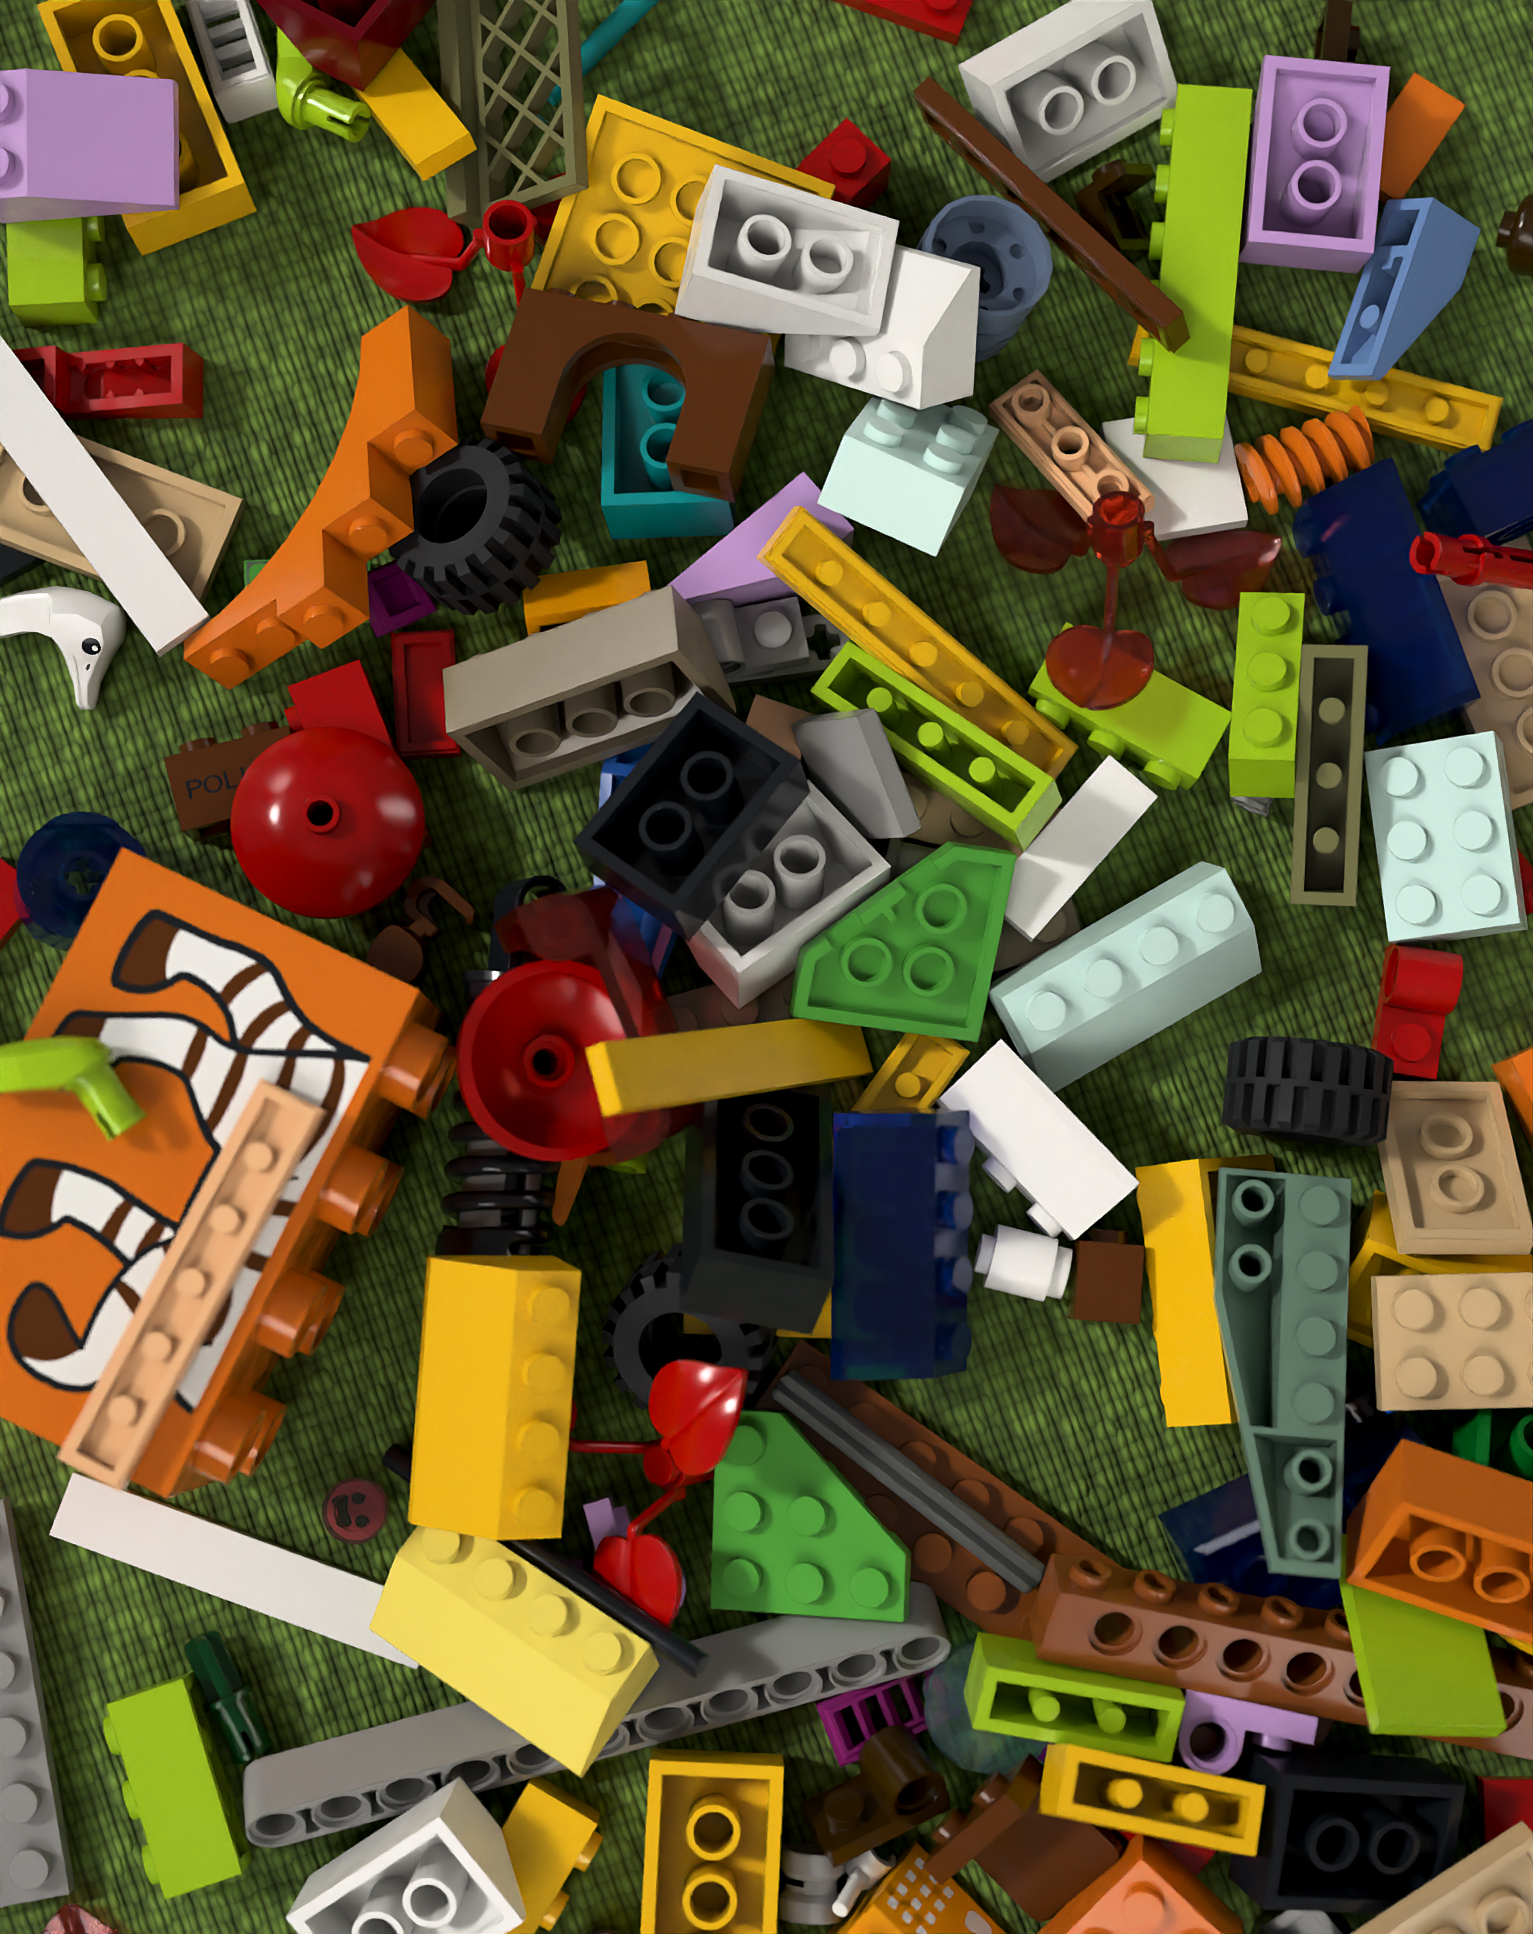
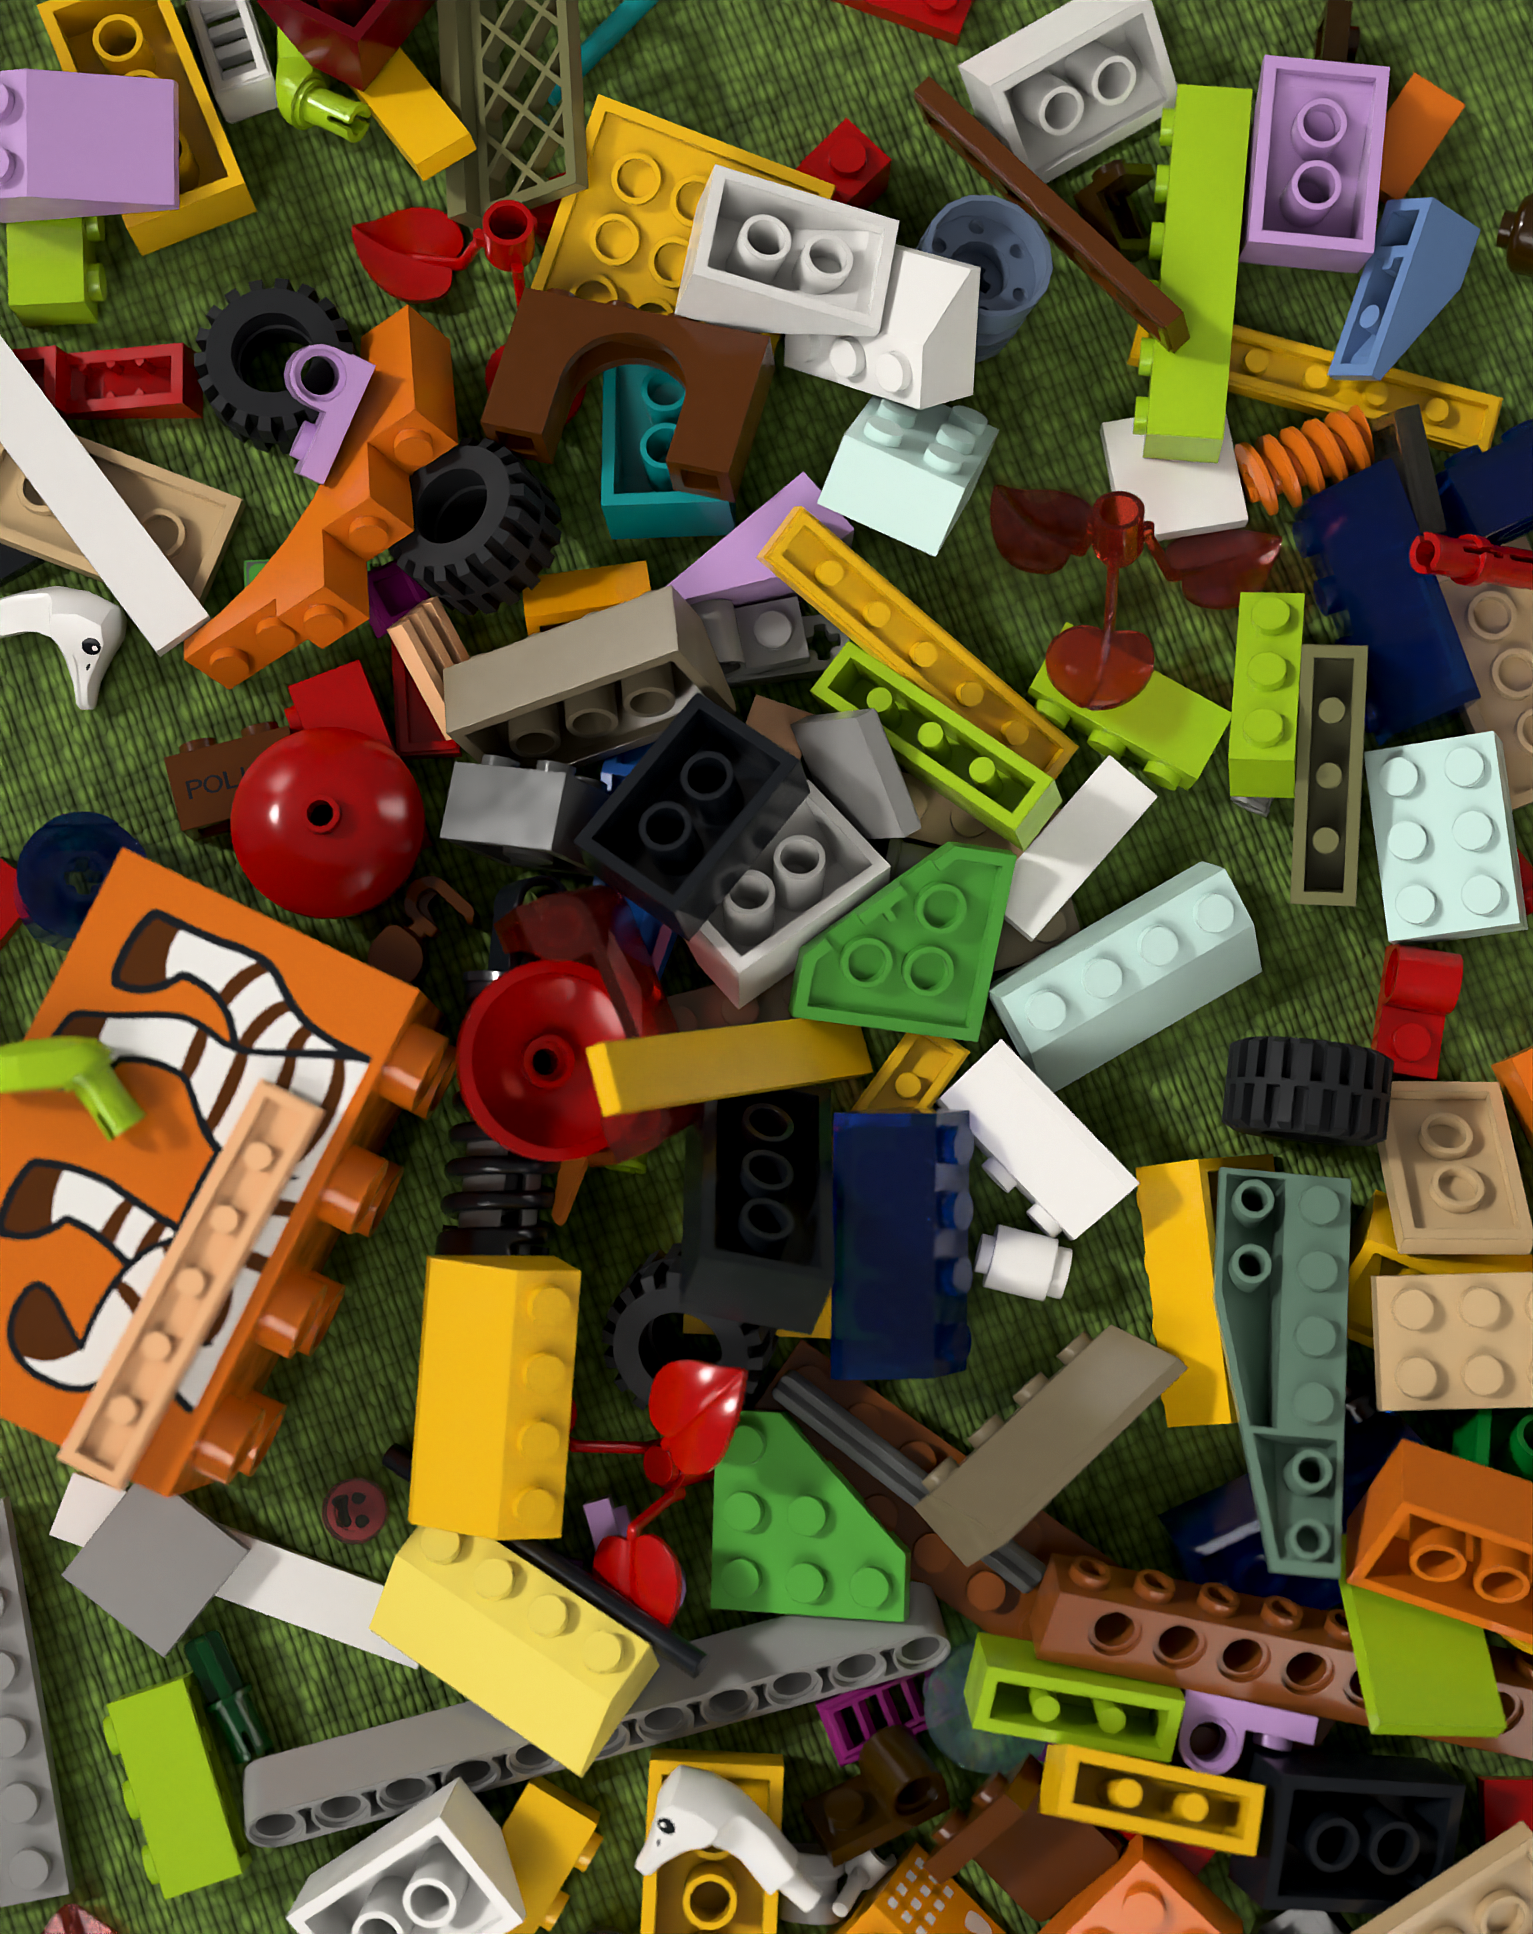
light nougat tile [988,369,1155,544] -> none
reddish brown brick [1067,1229,1145,1324] -> none
none -> light grey tile [61,1483,251,1658]
none -> black tyre [194,278,359,454]
none -> lavender plate [284,344,376,485]
none -> light nougat tile [387,596,470,741]
none -> brick [439,755,611,877]
none -> white animal [635,1765,822,1912]
none -> dark tan slope [914,1324,1188,1567]
none -> clear smoke tile [1368,404,1447,545]

